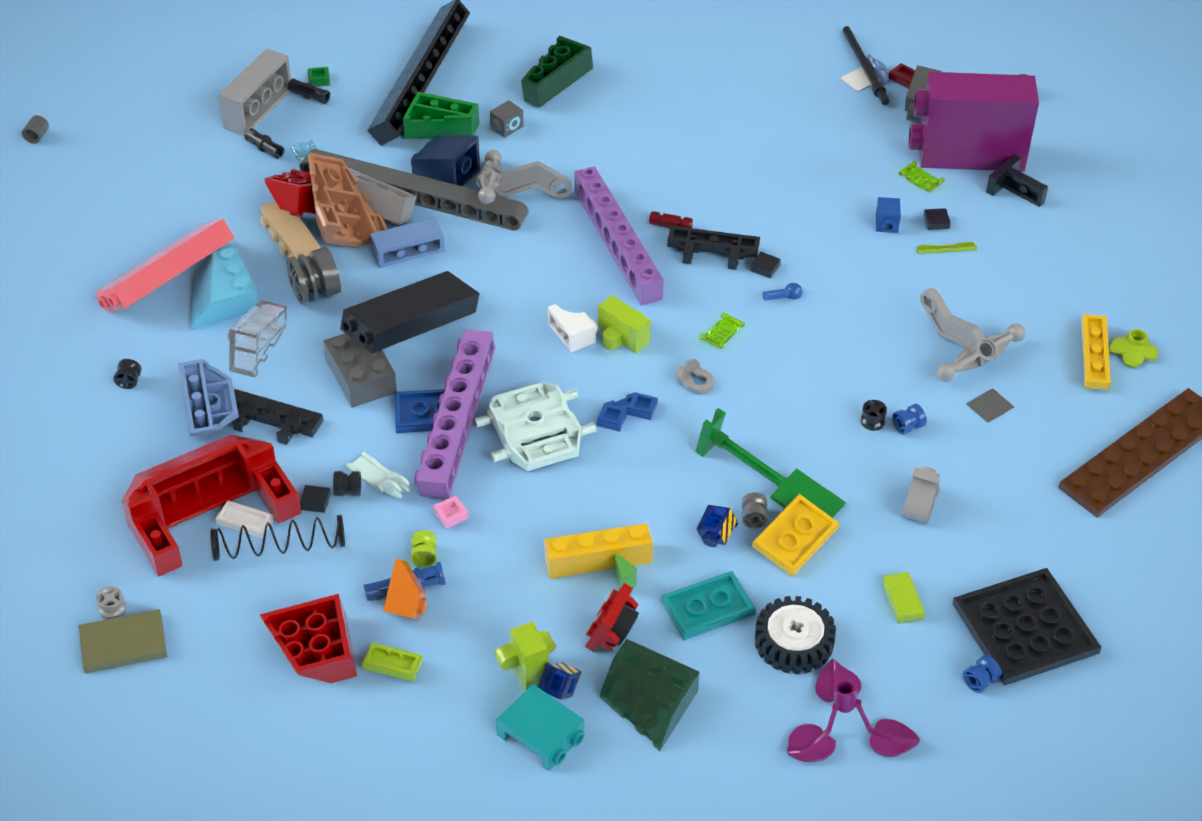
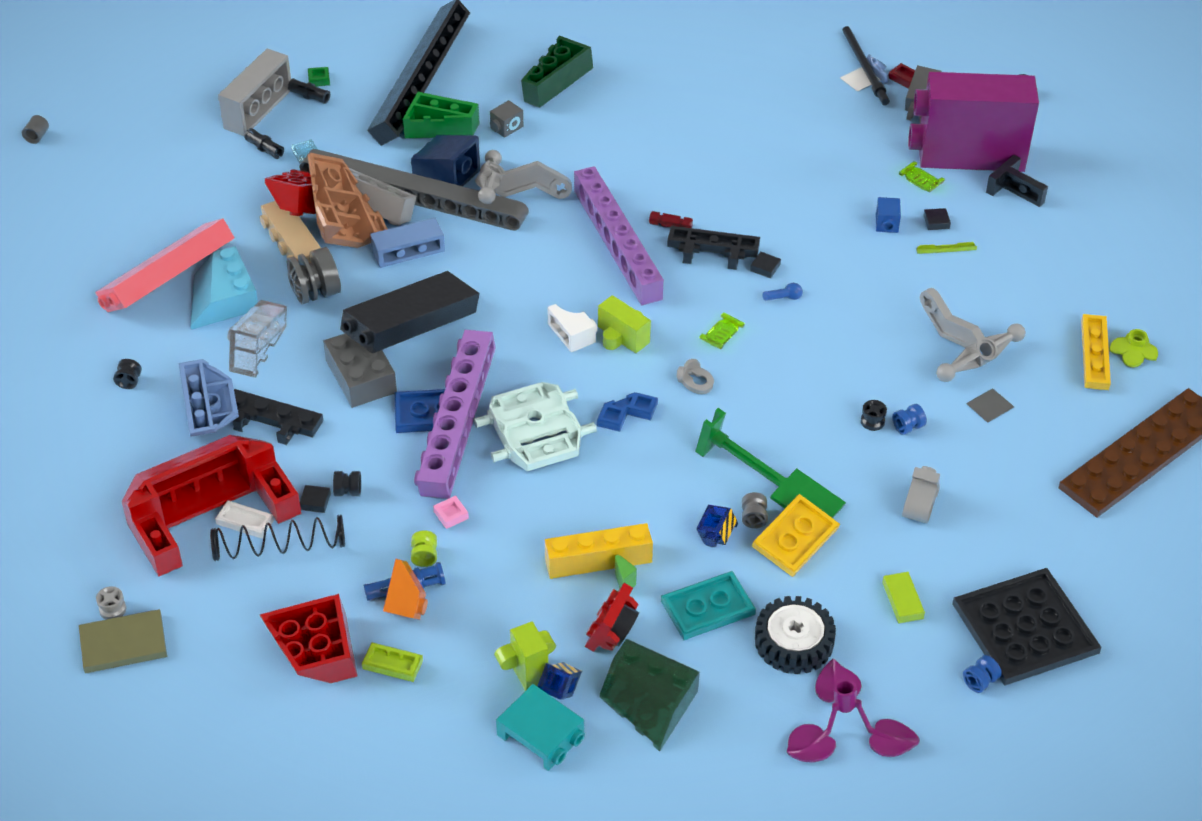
light aqua arm [346,451,410,499] -> none

